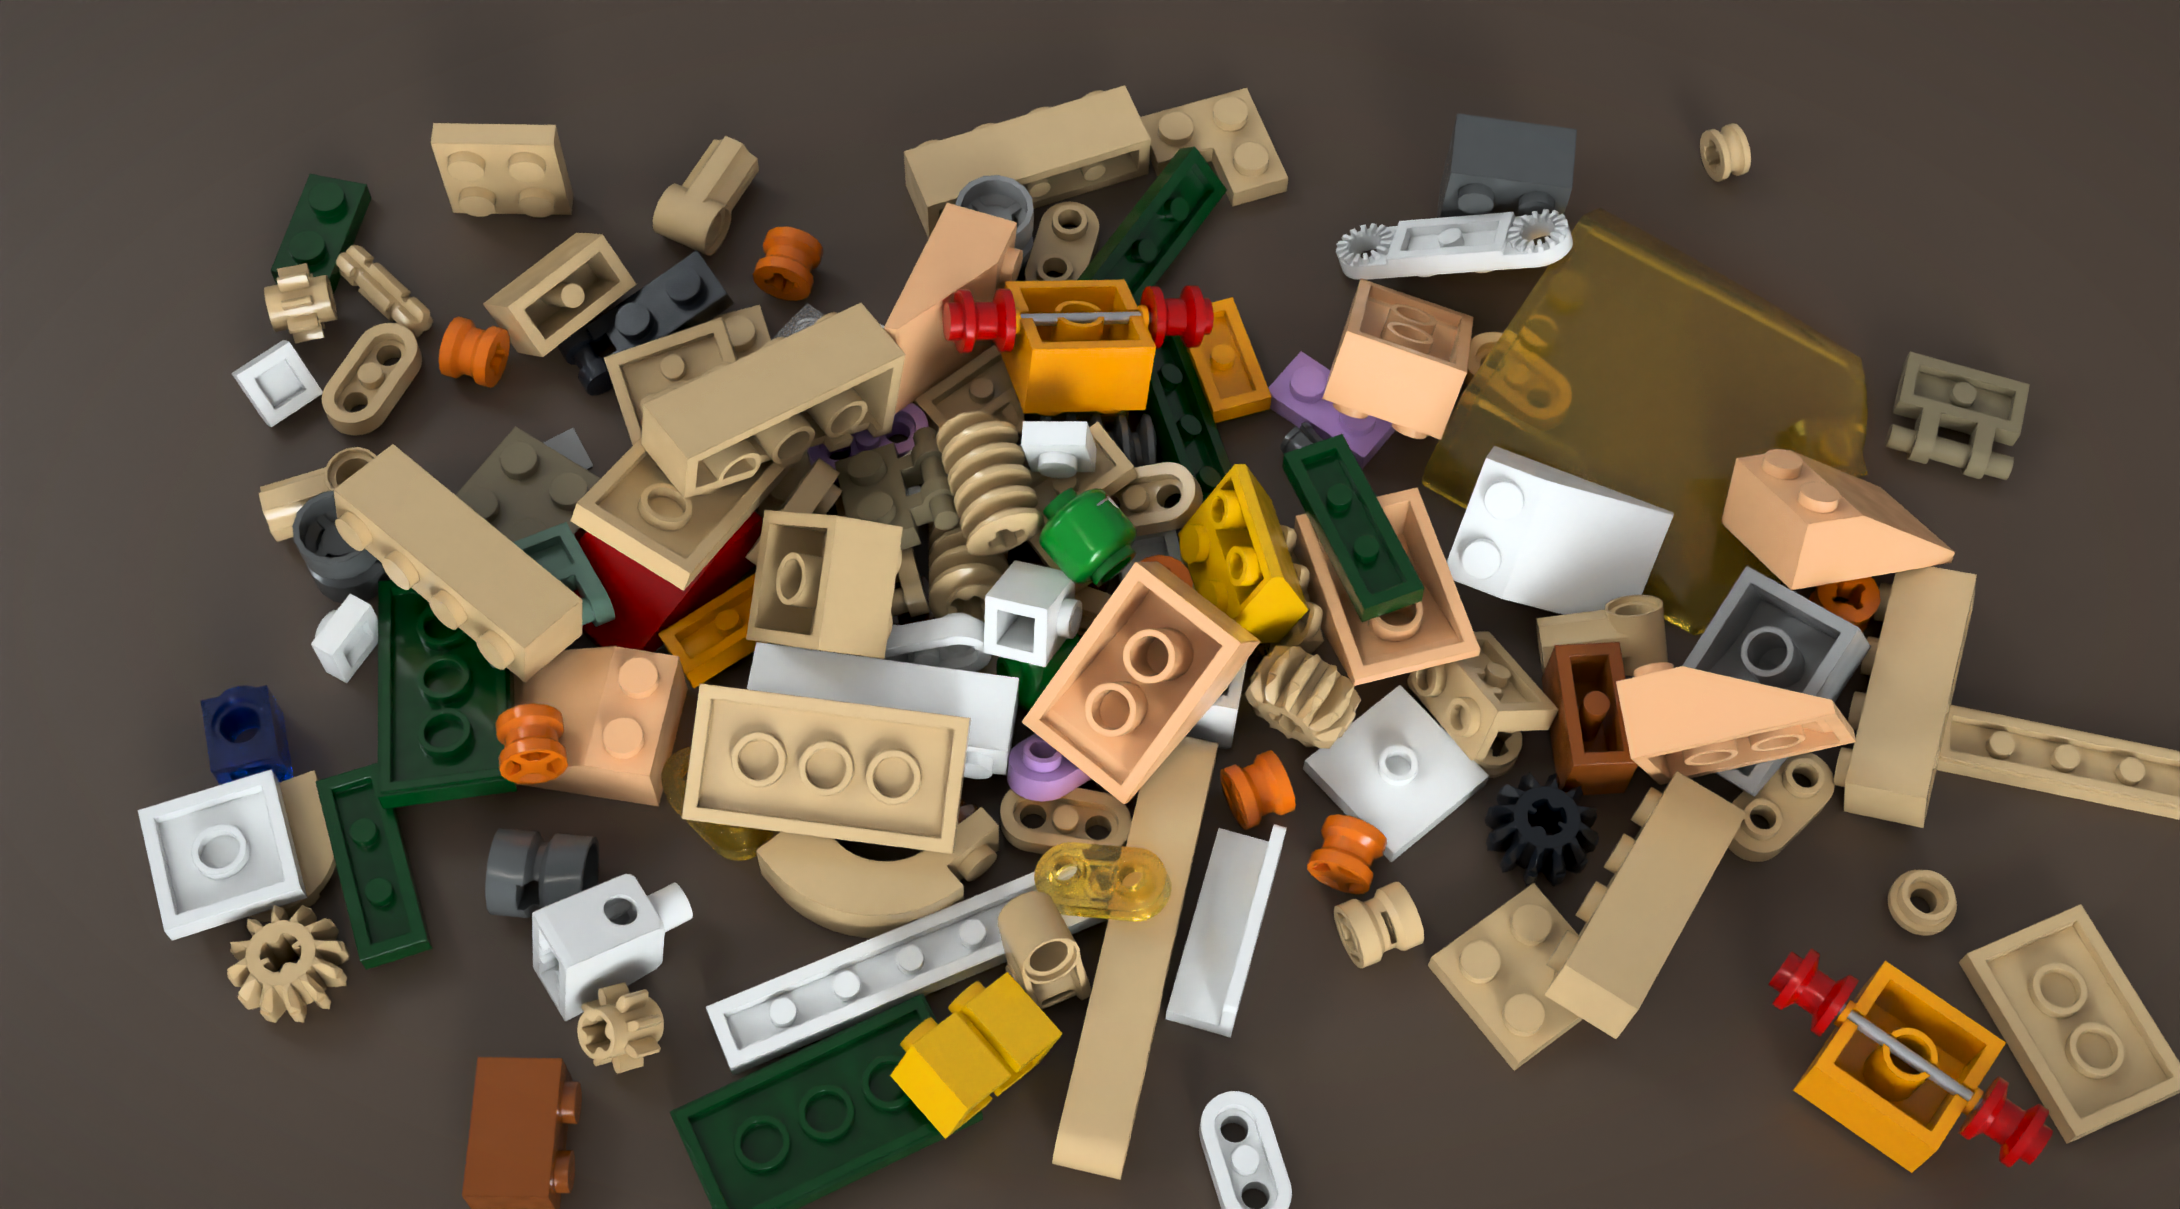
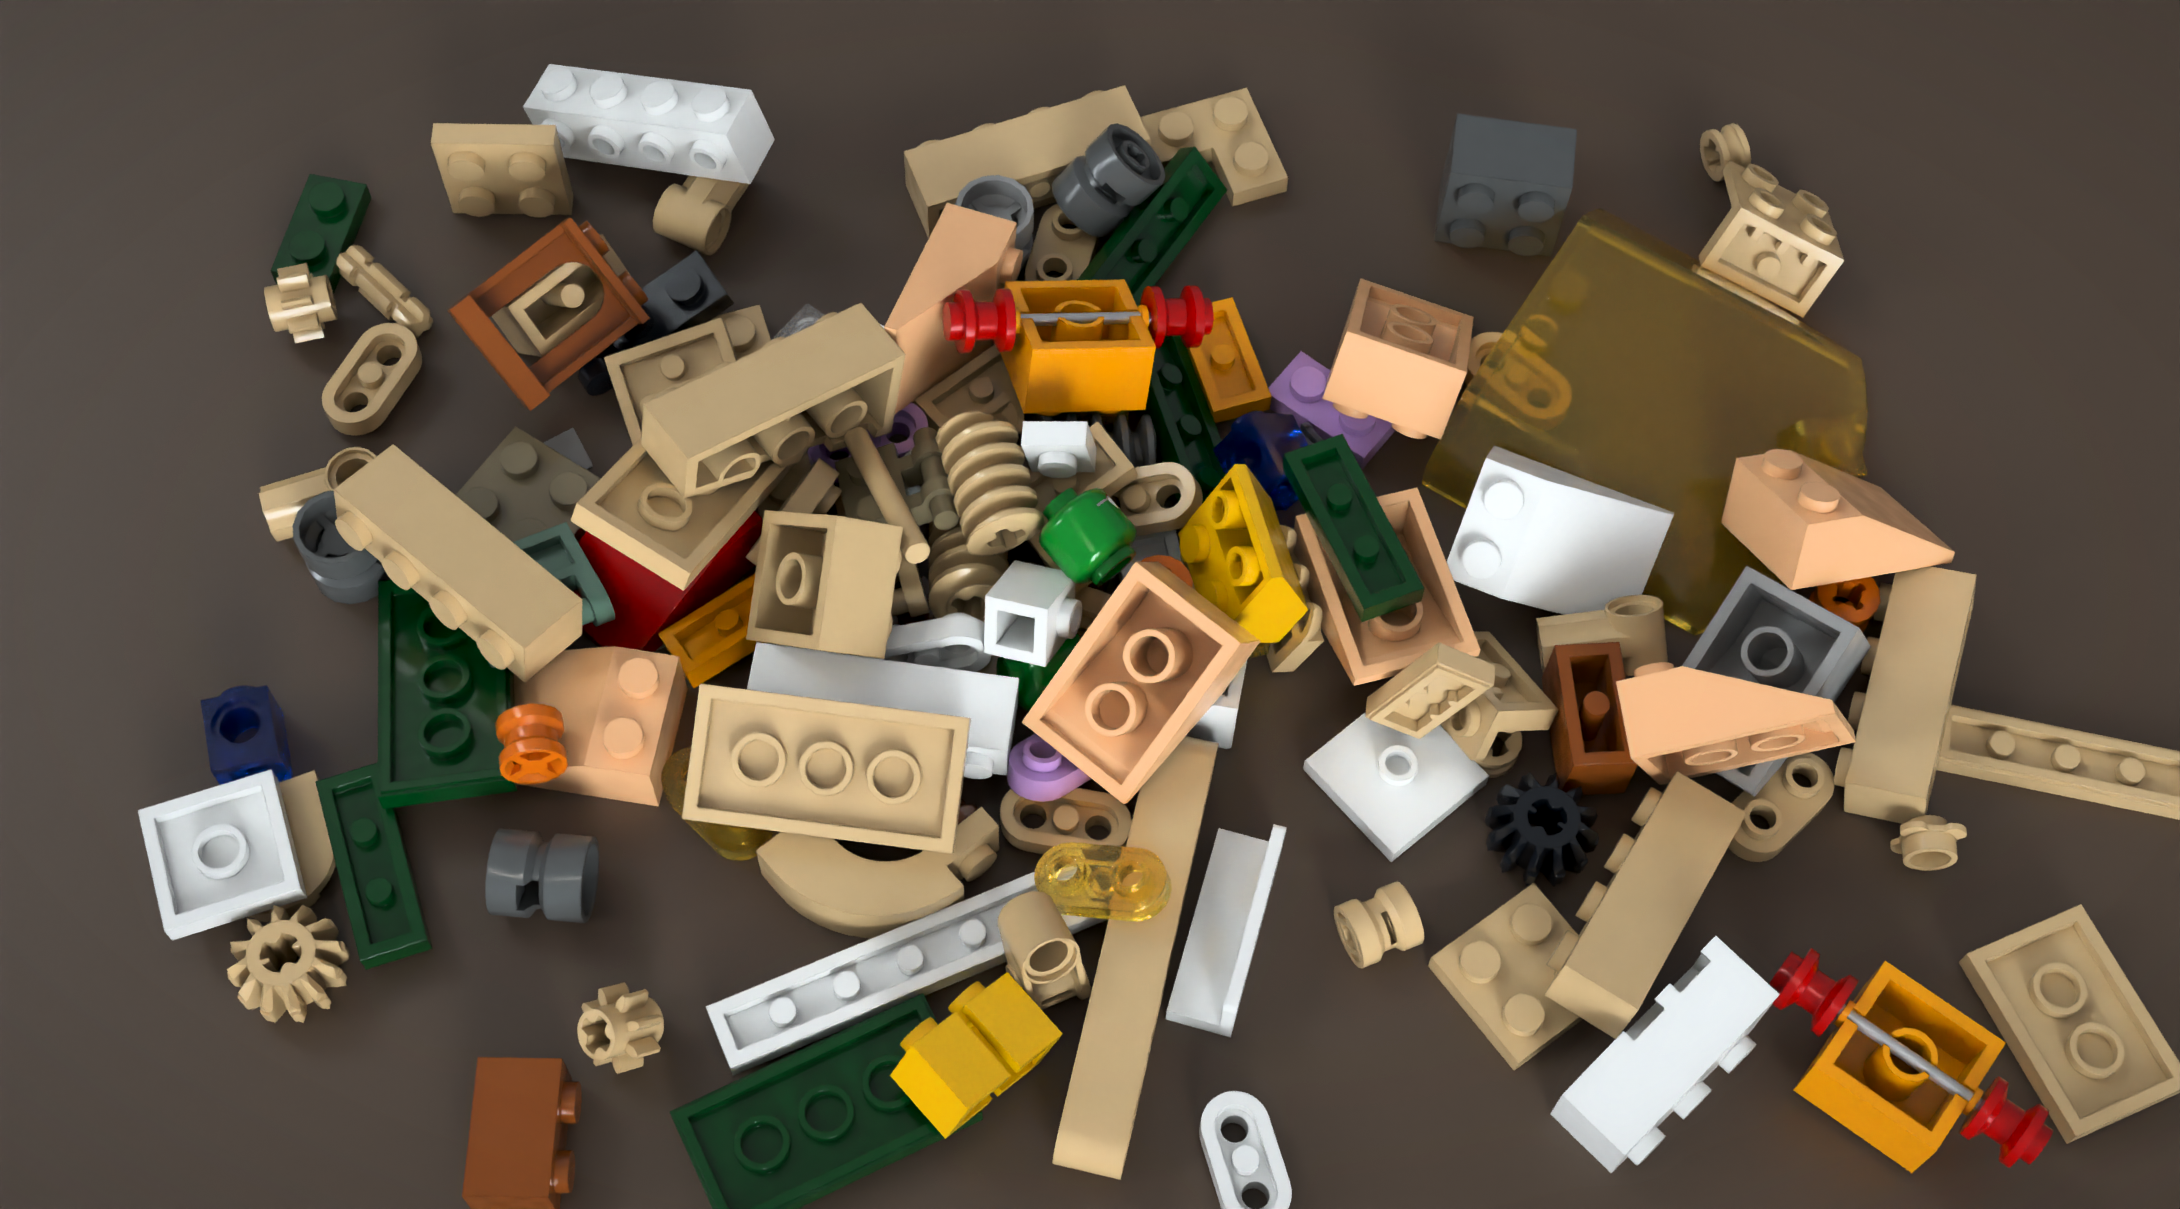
white plate [231,340,323,427] -> none
white plate [311,594,378,683] -> none
orange wheel [439,316,510,388] -> none
white torso [532,874,693,1022] -> none
orange wheel [753,226,823,301] -> none
orange wheel [1220,750,1296,830] -> none
tan gear [1245,645,1361,749] -> none
orange wheel [1307,814,1387,894] -> none
white plate [1336,209,1573,280] -> none
dark tan plate [1885,351,2030,480] -> none
tan plate [1888,870,1957,936] -> none
none -> dark orange panel [447,217,650,411]
none -> white brick [523,64,775,184]
none -> tan bar [844,427,930,564]
none -> dark grey wheel [1052,123,1165,237]
none -> clear blue brick [1213,411,1308,511]
none -> tan plate [1365,642,1495,739]
none -> white wedge [1550,936,1780,1173]
none -> tan bracket [1699,161,1844,318]
none -> tan plate [1890,815,1967,871]

